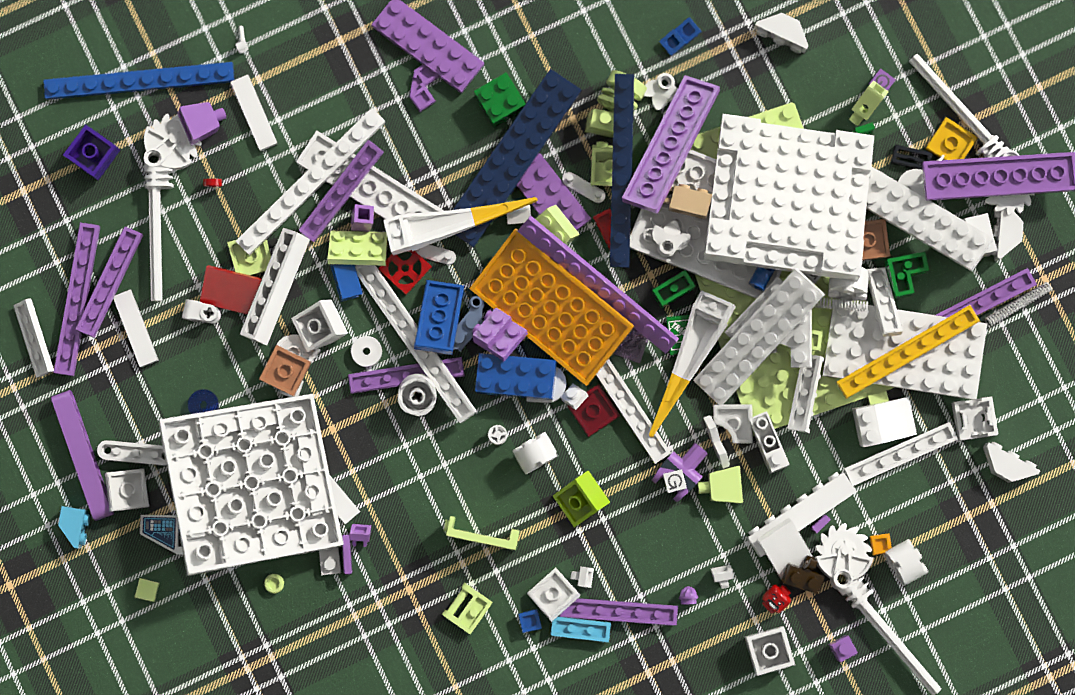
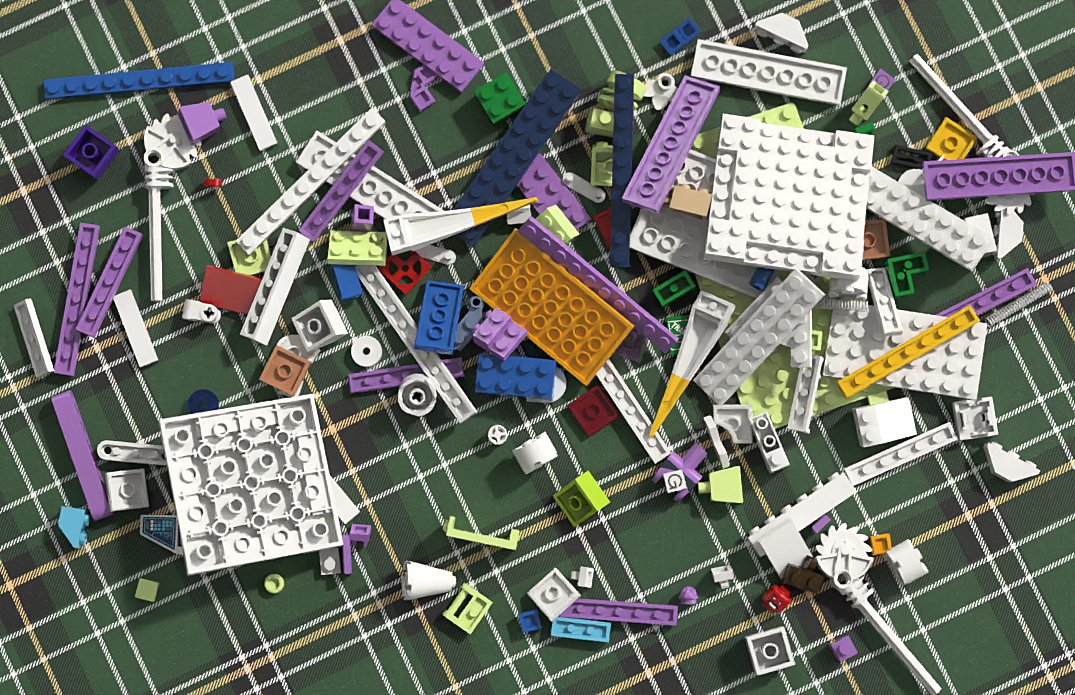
white hand [235,26,248,54] -> none
white plate [560,384,588,410] -> none
white plate [652,220,691,257] -> none
none -> white cone [402,561,456,600]
none -> white plate [691,39,847,106]

